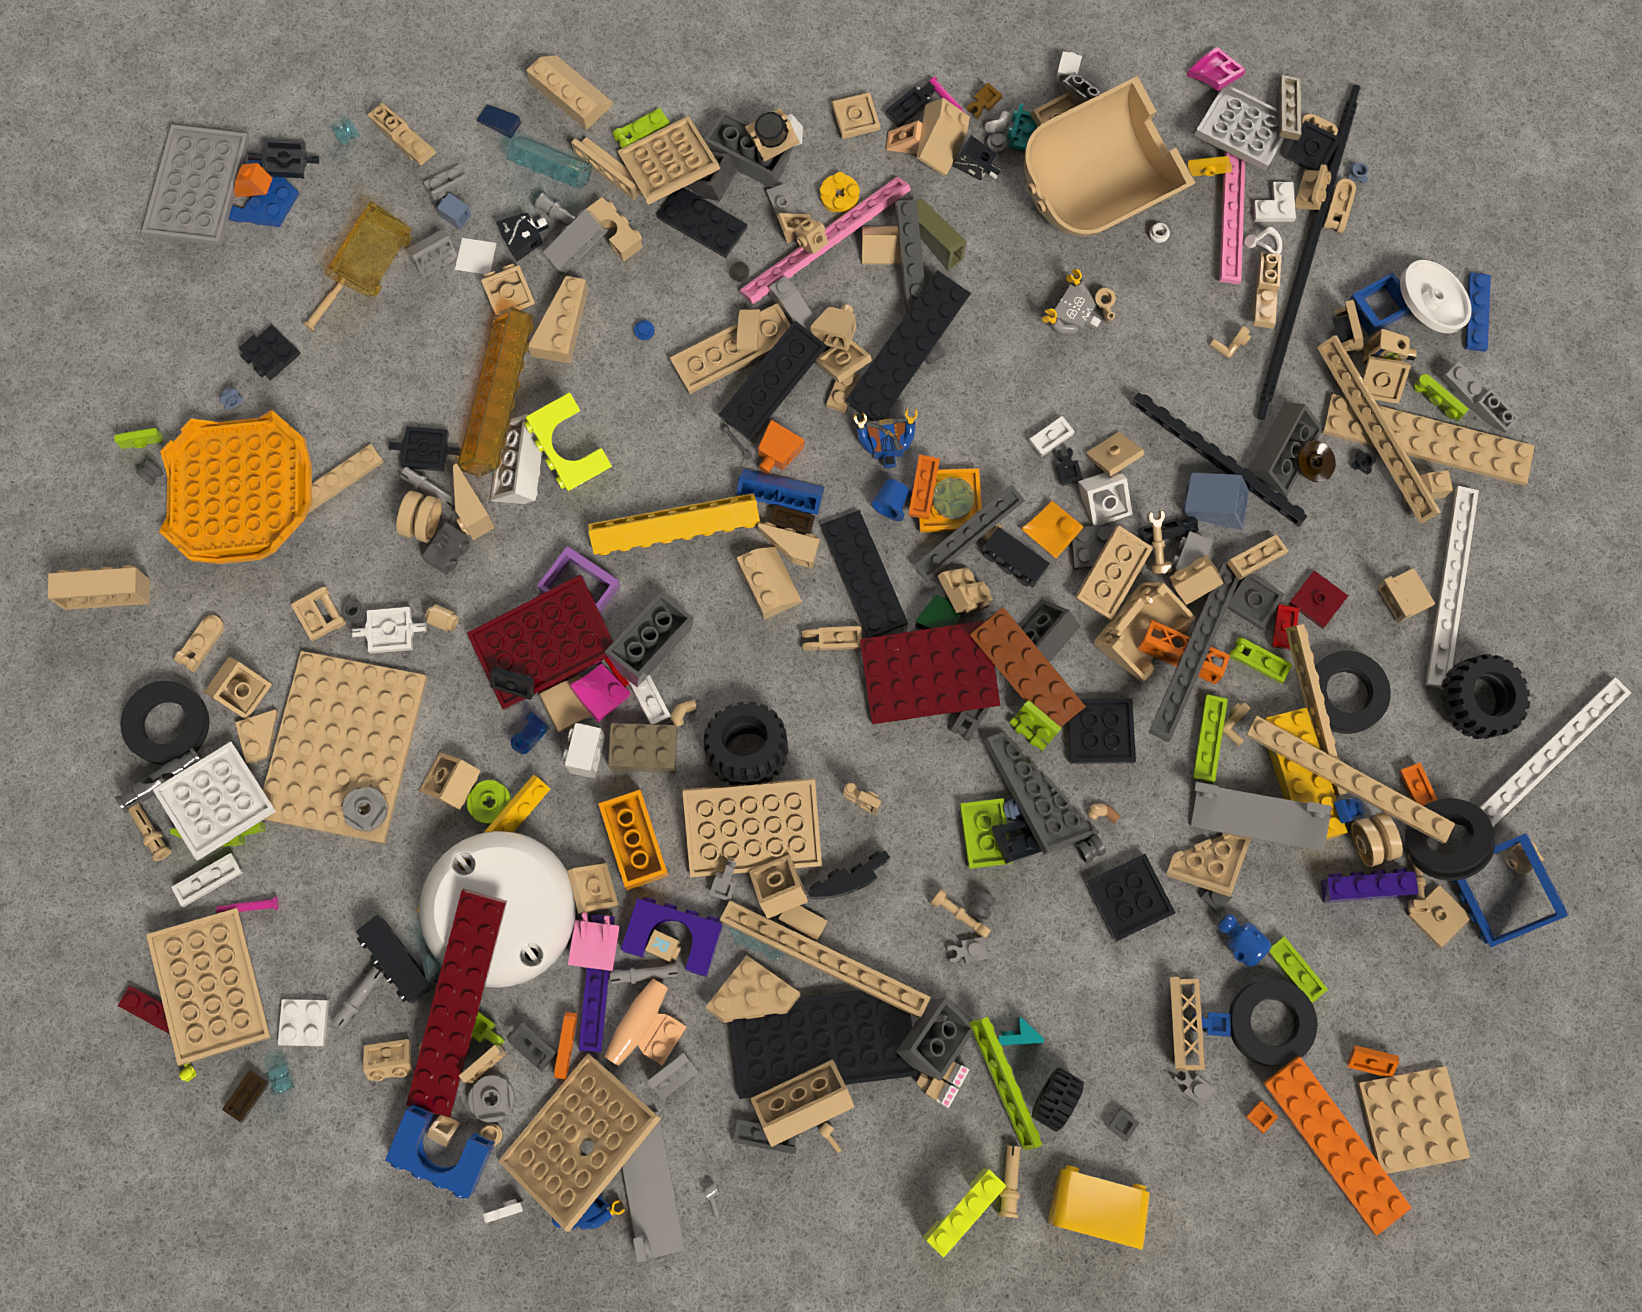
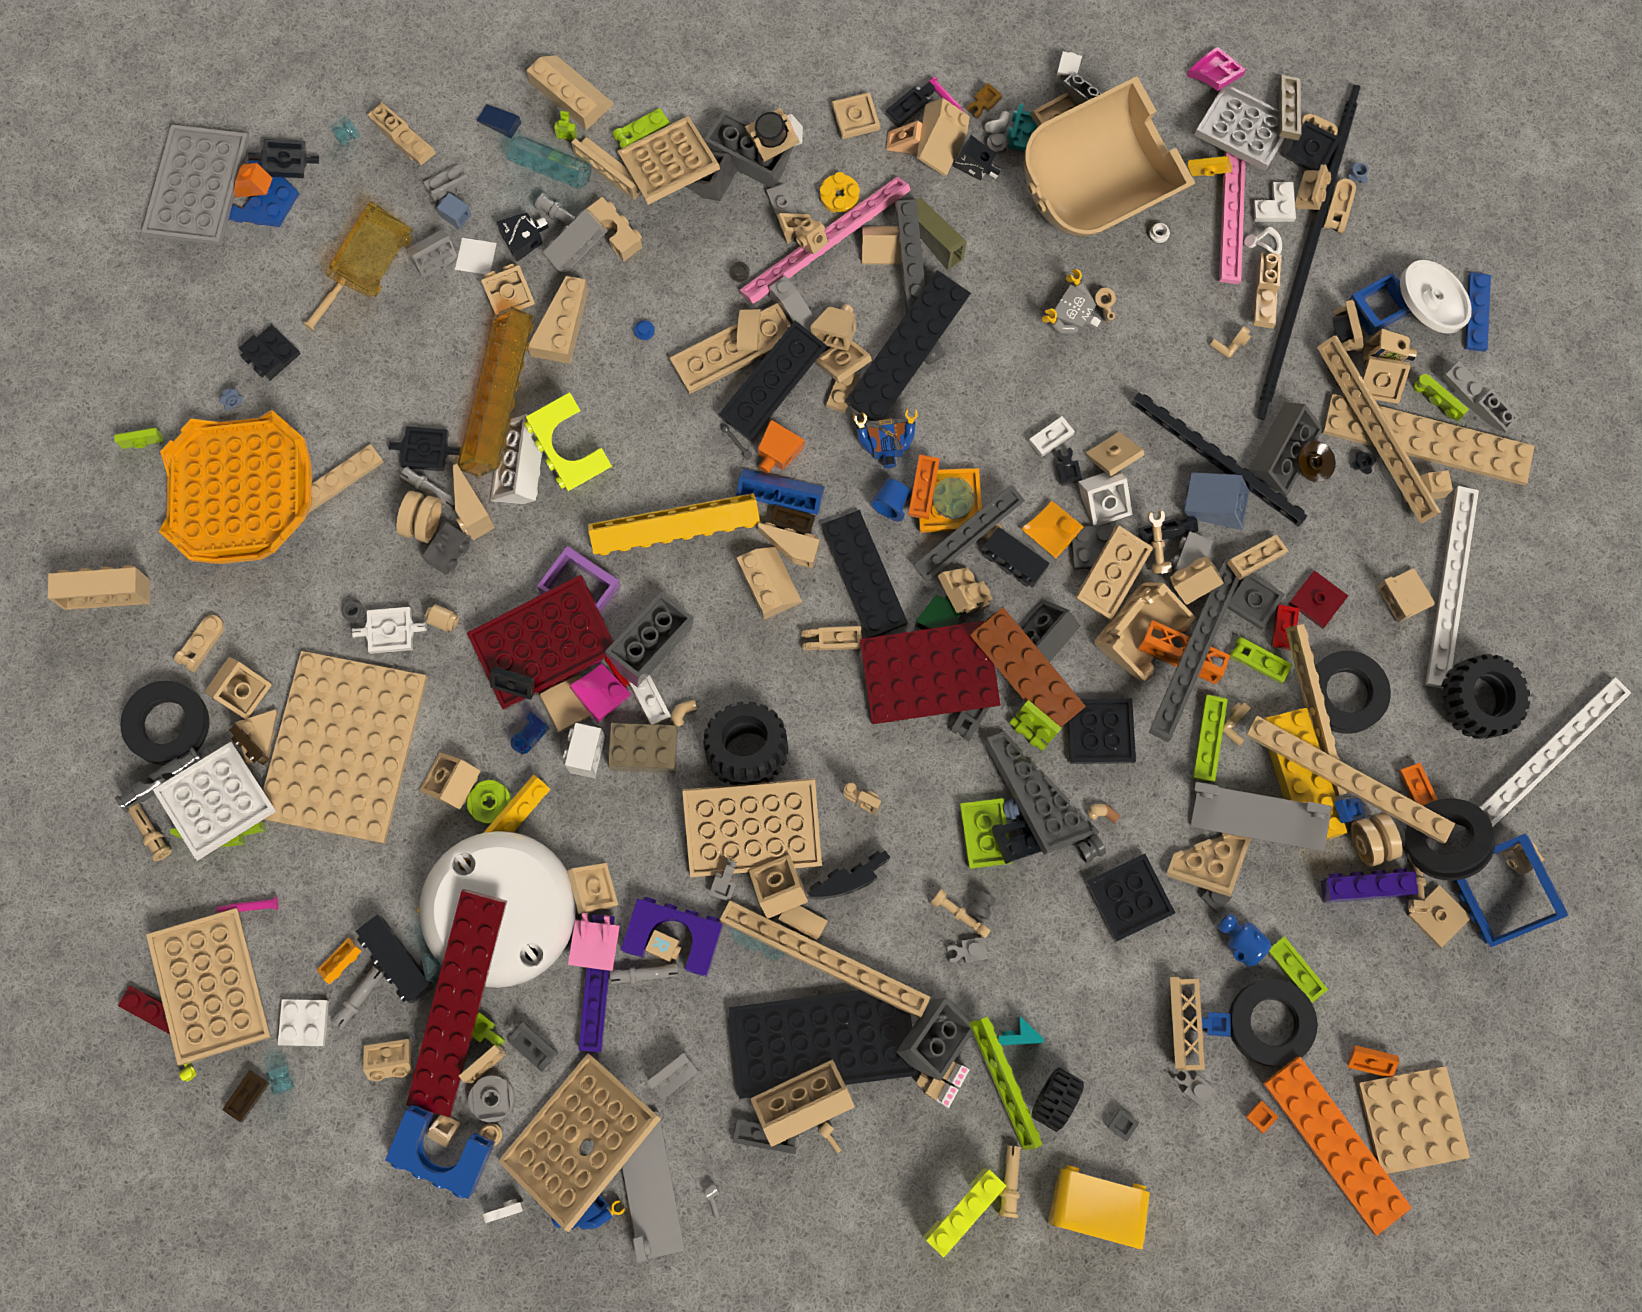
dark grey wheel [135,460,163,486] -> none
white plate [171,853,243,907] -> none
tan plate [291,587,346,642] -> none
light grey plate [342,787,389,832] -> none
orange beam [554,1012,578,1080] -> none
light orange brick [598,790,669,890] -> none
light nougat plate [604,979,686,1066] -> none
black plate [658,187,748,258] -> none
tan plate [705,955,800,1023] -> none
none -> dark brown plate [229,724,270,765]
none -> light orange plate [317,937,362,985]
none -> lime plate [554,111,578,140]

